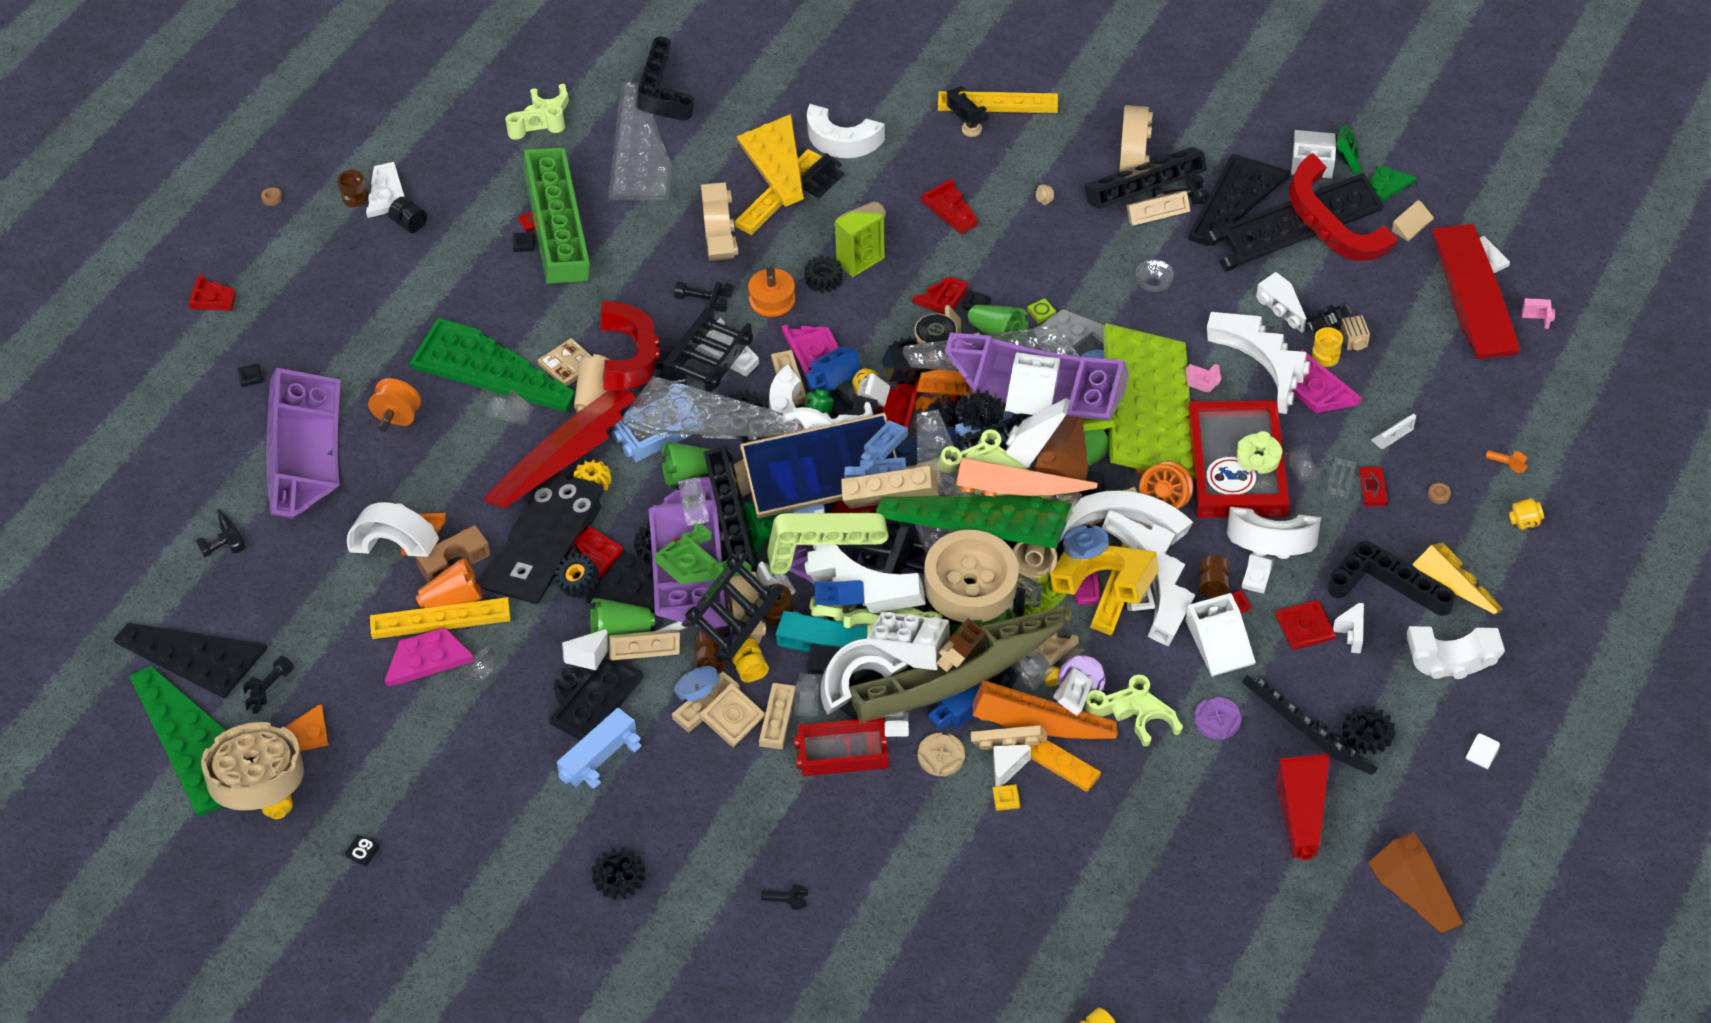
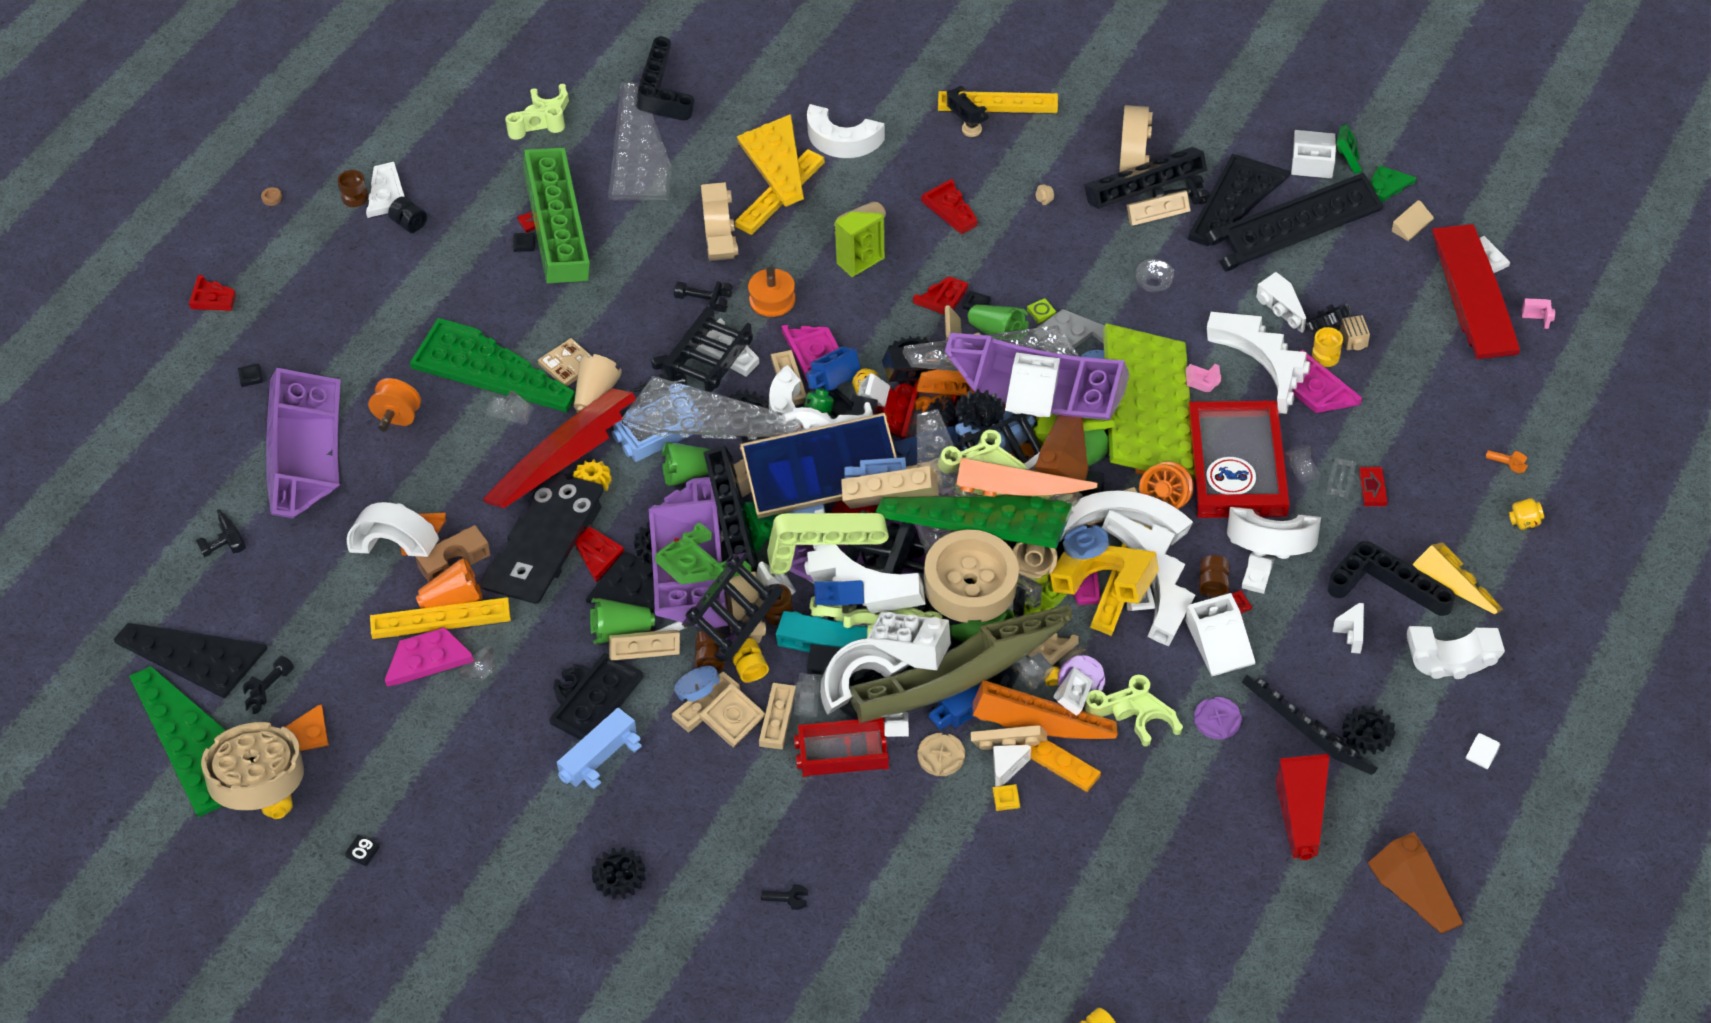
black bush [555,553,600,598] -> none
white slope [562,629,609,670] -> none
red arch [600,301,659,391] -> none
clear slope [678,477,709,526] -> none
black hinge [801,153,844,198] -> none
black tyre [804,255,843,293] -> none
medium blue plate [861,420,908,471] -> none
black tile [915,313,957,346] -> none
reddish brown hips [937,618,986,672] -> none
white slope [1005,398,1070,468] -> none
yellowish green plate [1237,431,1282,474] -> none
red tile [1275,600,1336,651] -> none
red arch [1289,153,1398,261] -> none
white slope [1371,414,1416,449] -> none
medium nougat tile [1428,483,1451,504] -> none

